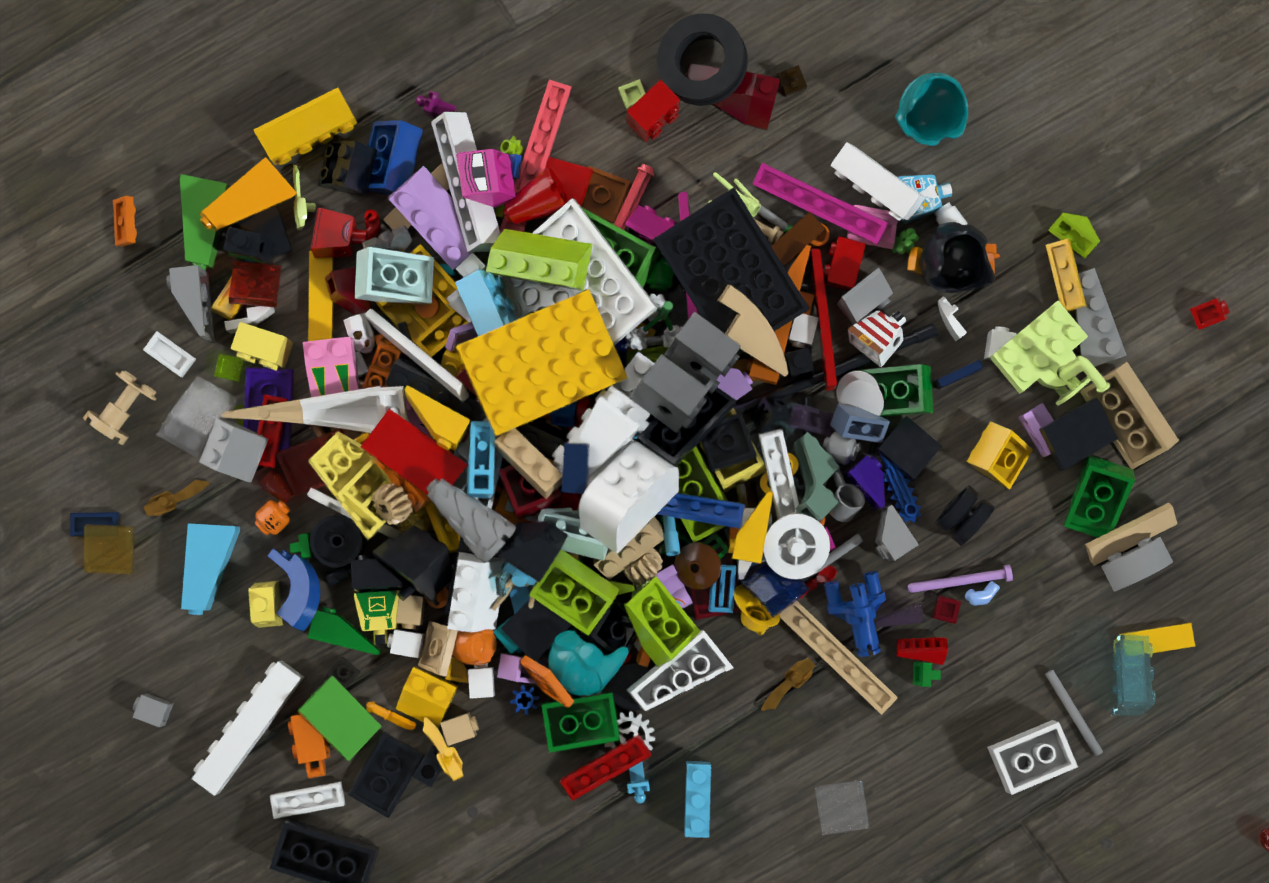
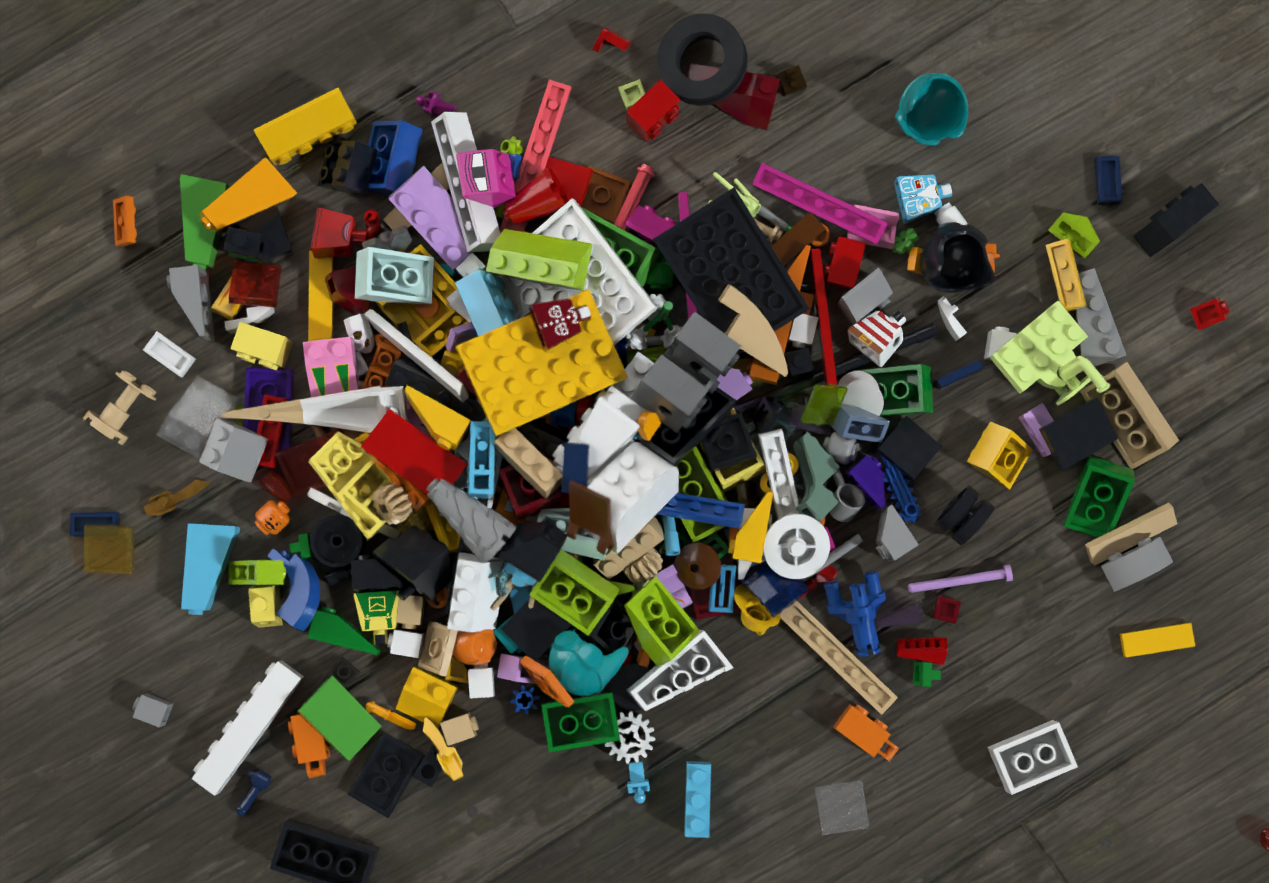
clear neon green tile [214,354,243,382] -> none
white tile [270,781,345,819] -> none
yellowish green piece [293,165,316,230] -> none
red tile [559,734,652,801] -> none
pearl gold piece [761,657,816,711] -> none
white brick [830,142,926,221] -> none
light blue arm [965,581,1000,606] -> none
light grey bar [1045,670,1103,756] -> none
clear light blue wedge [1112,635,1156,716] -> none
none -> lime slope [228,560,286,585]
none -> dark blue piece [236,770,272,816]
none -> dark red torso [528,299,591,352]
none -> reddish brown flag [566,480,614,555]
none -> red tile [592,27,632,53]
none -> light orange tile [637,411,661,441]
none -> clear neon green piece [800,384,848,426]
none -> orange brick [833,704,899,762]
none -> dark blue tile [1094,156,1122,204]
none -> black wedge [1133,183,1219,257]

